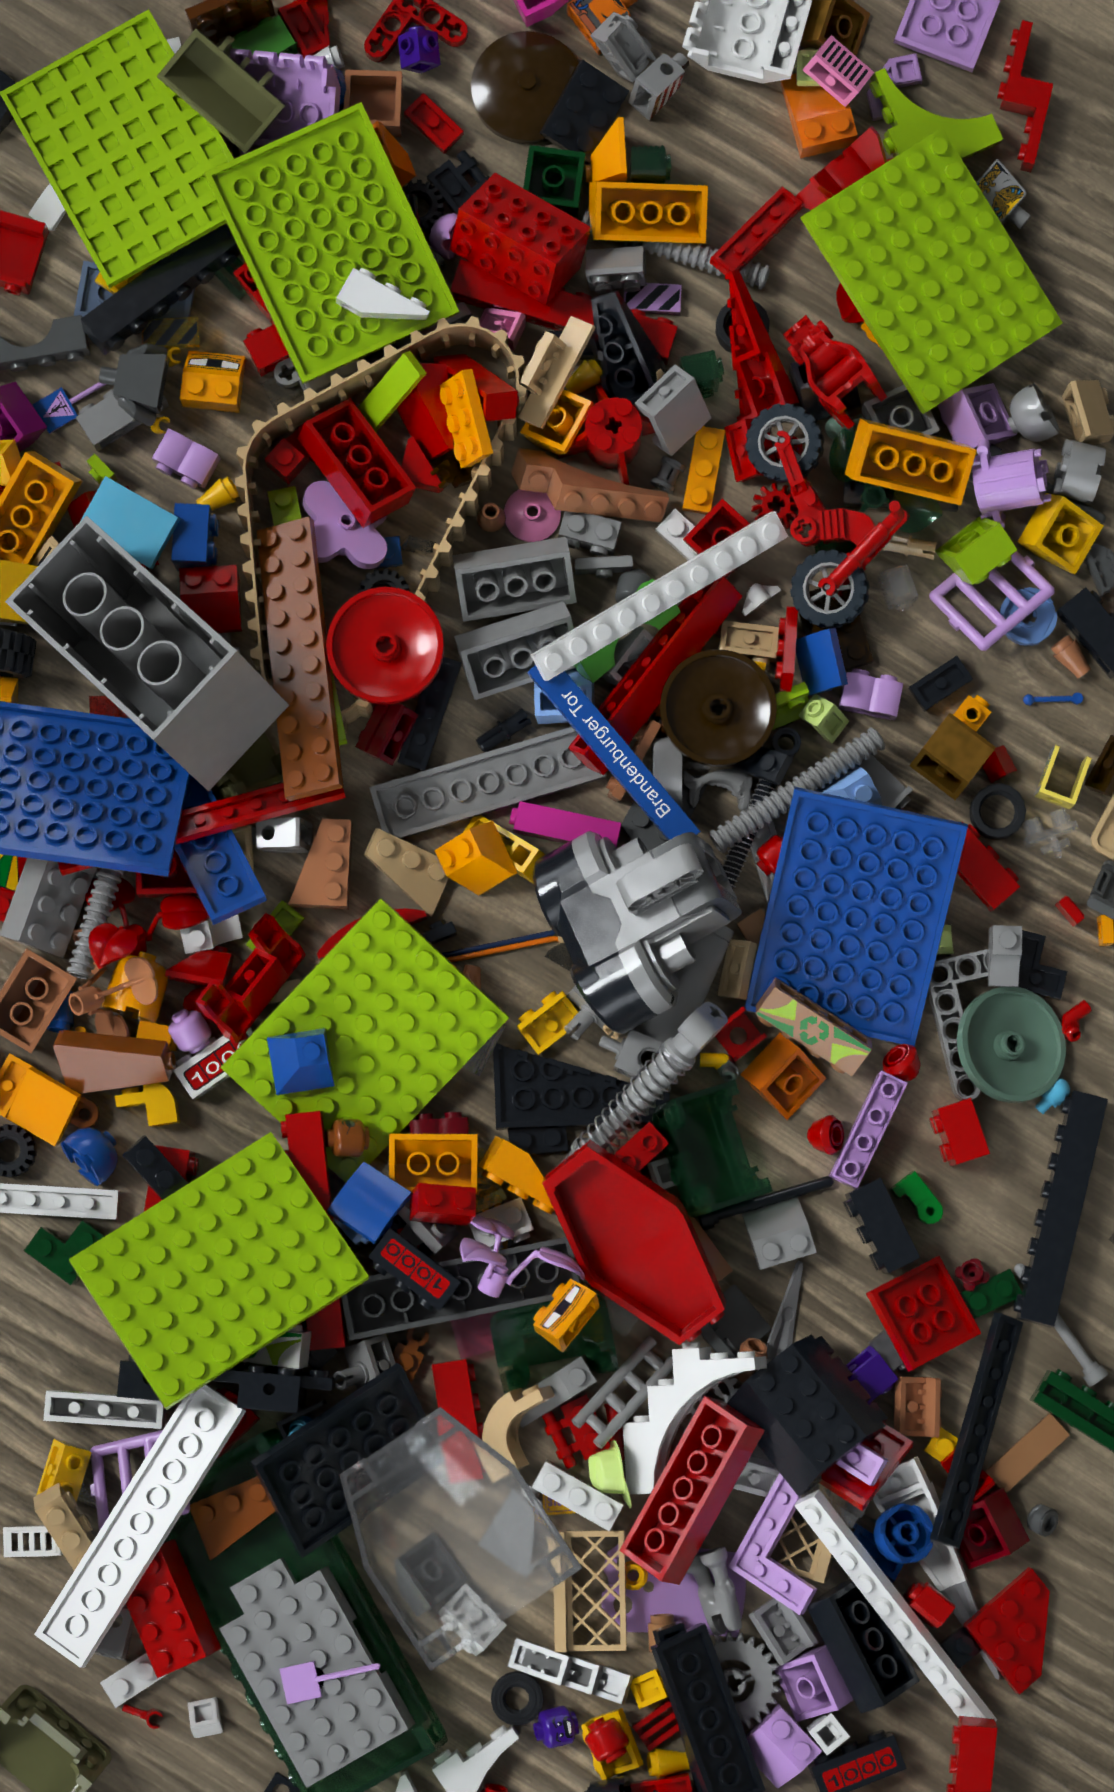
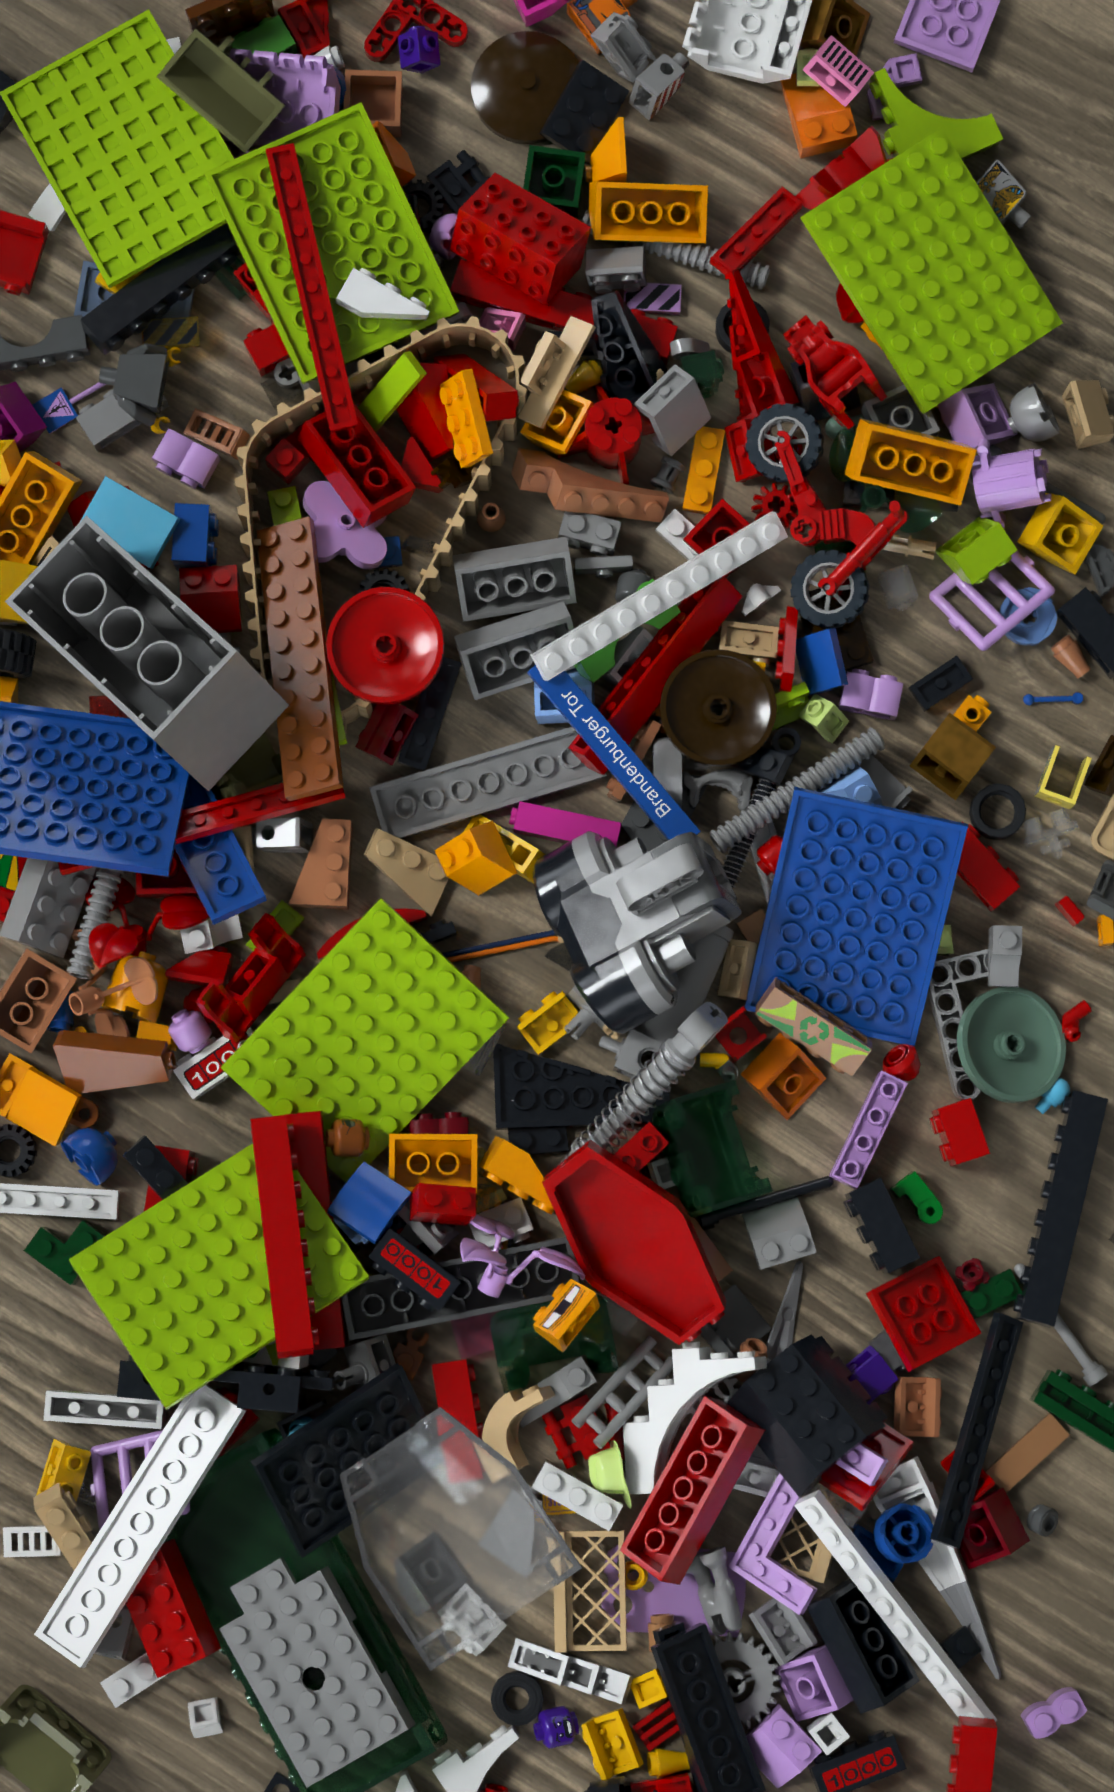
lime plate [86,454,118,485] -> none
yellow brick [115,1083,180,1127] -> none
red hand [122,1704,163,1729] -> none
light orange slope [180,351,246,413] -> none
dark orange wing [190,1476,276,1561] -> none
yellow cone [196,476,239,511] -> none
blue slope [267,1028,335,1095] -> none
lavender piece [279,1661,381,1704] -> none
red plate [404,93,464,154] -> none
black axle [476,708,532,752] -> none
bright pink dish [504,489,561,542] -> none
red head [585,1717,629,1764] -> none
clear green brick [630,145,671,184] -> none
red cone [807,1115,844,1155] -> none
red brick [903,1582,956,1628] -> none
yellow plate [923,1427,958,1462] -> none
red plate [963,1567,1050,1695] -> none
red slope [982,745,1017,783] -> none
red bracket [997,20,1053,173] -> none
black plate [1018,930,1067,1000] -> none
light grey brick [1052,439,1106,504] -> none
none -> nougat slope [183,408,249,460]
none -> red brick [250,1115,319,1359]
none -> red plate [266,143,358,433]
none -> light grey beam [670,338,711,363]
none -> lavender brick [1020,1687,1087,1739]

